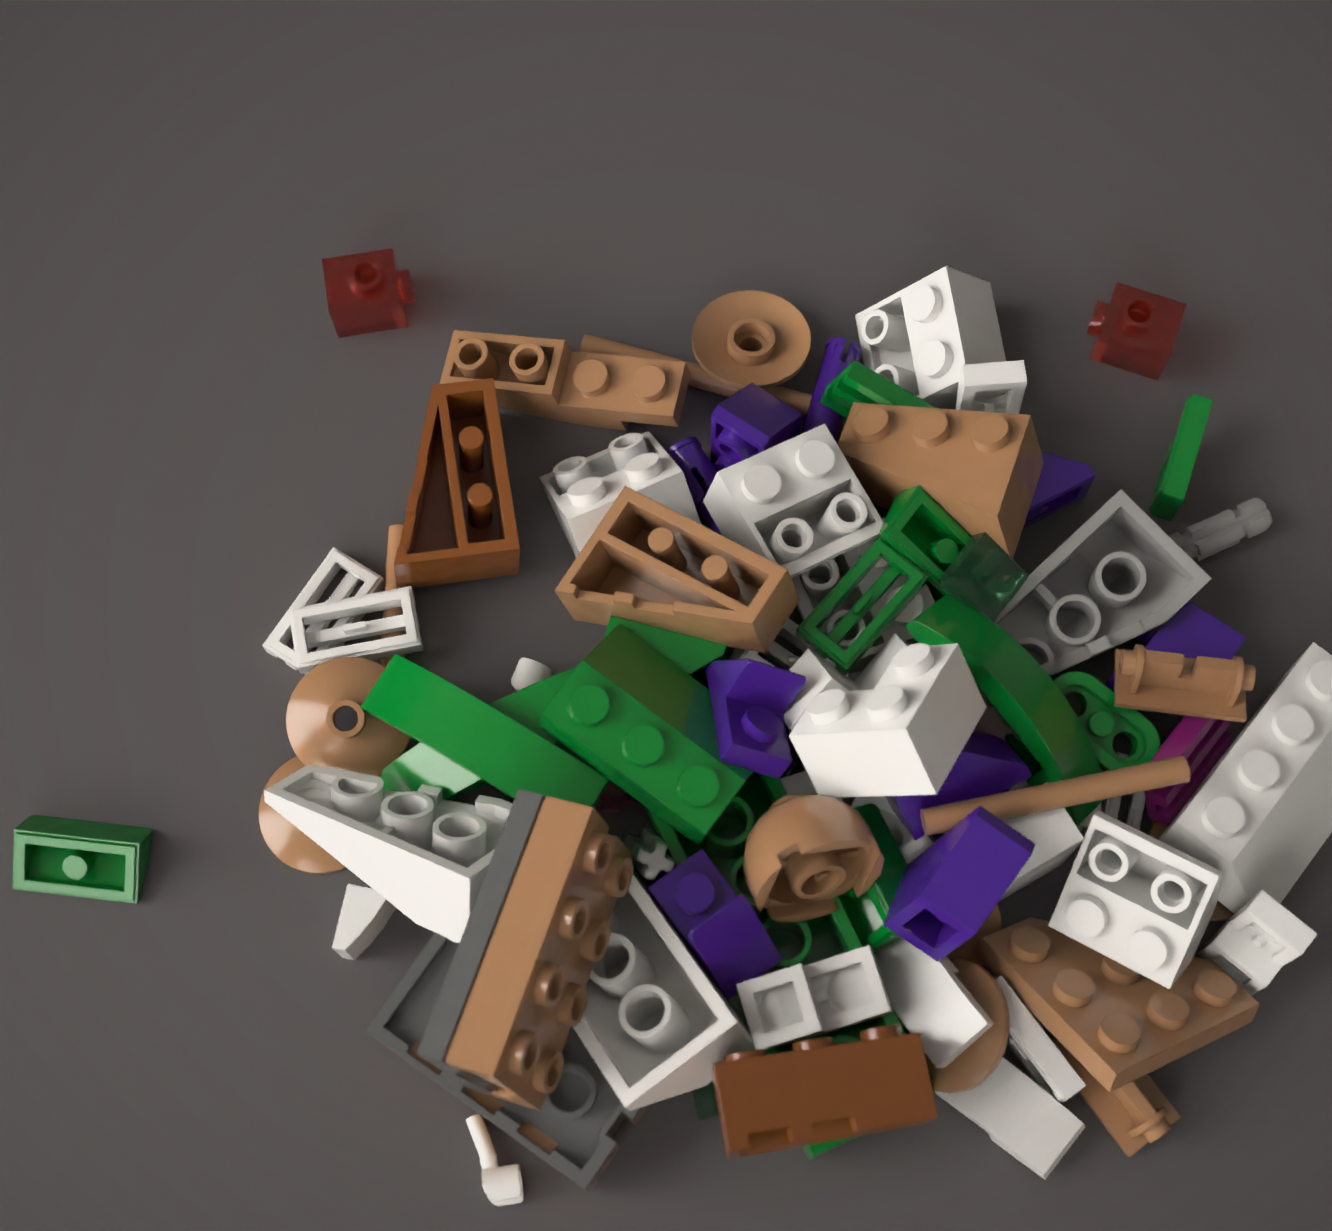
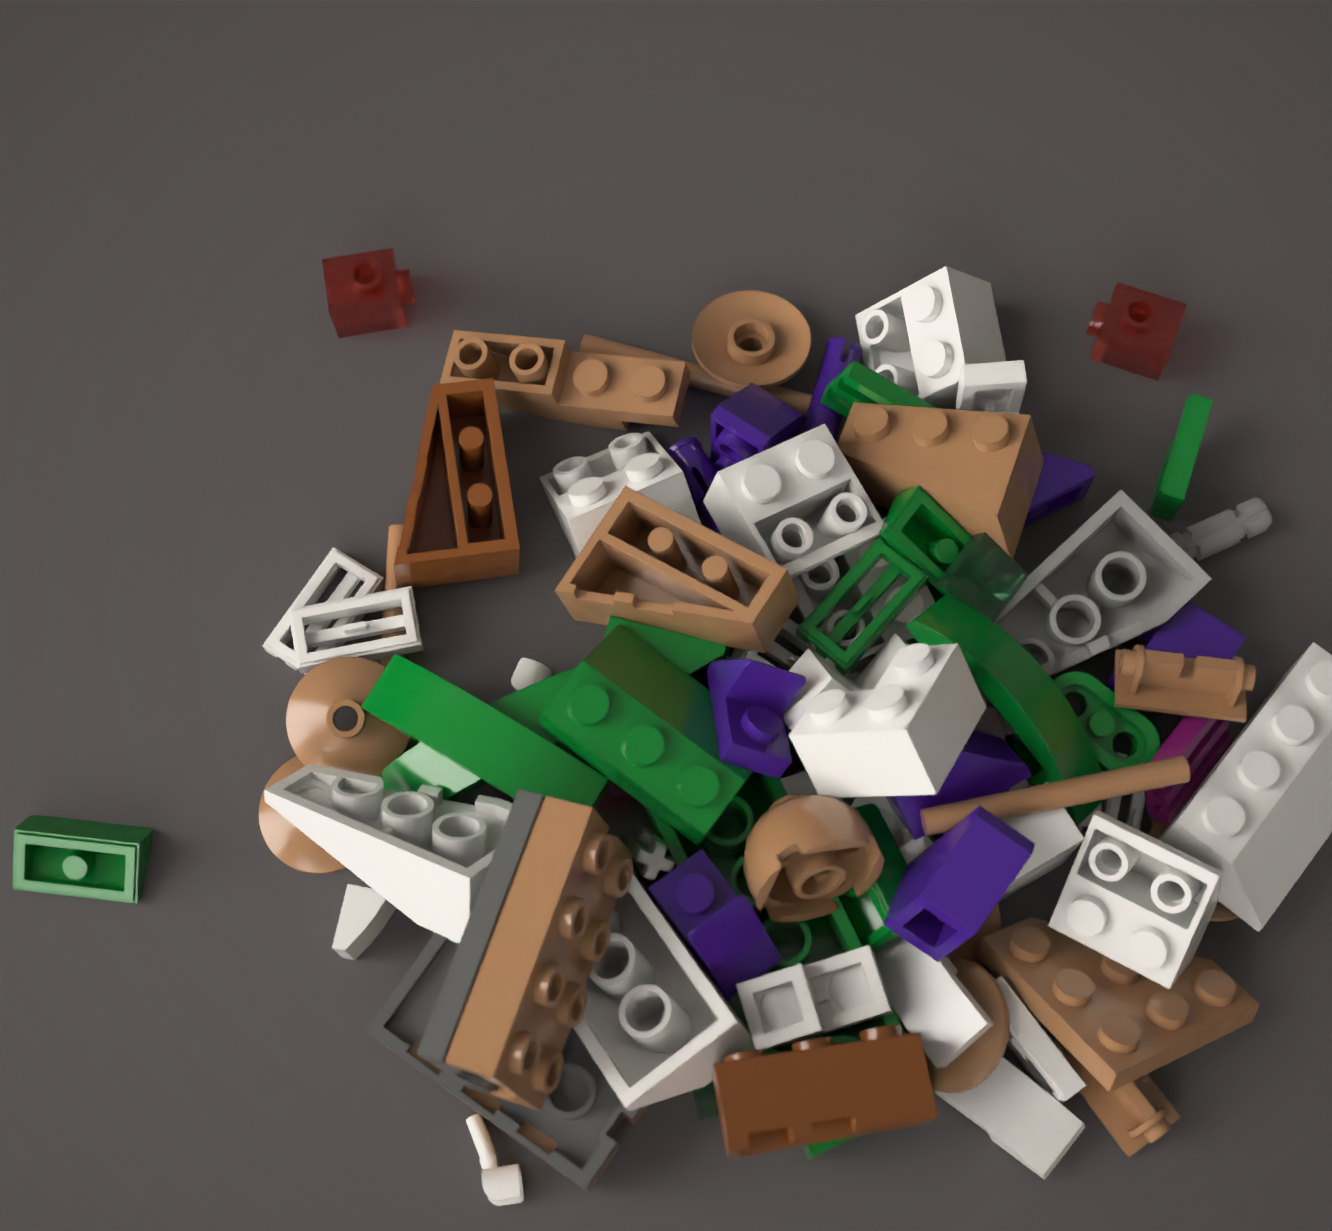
white slope [1196,890,1318,996] -> none

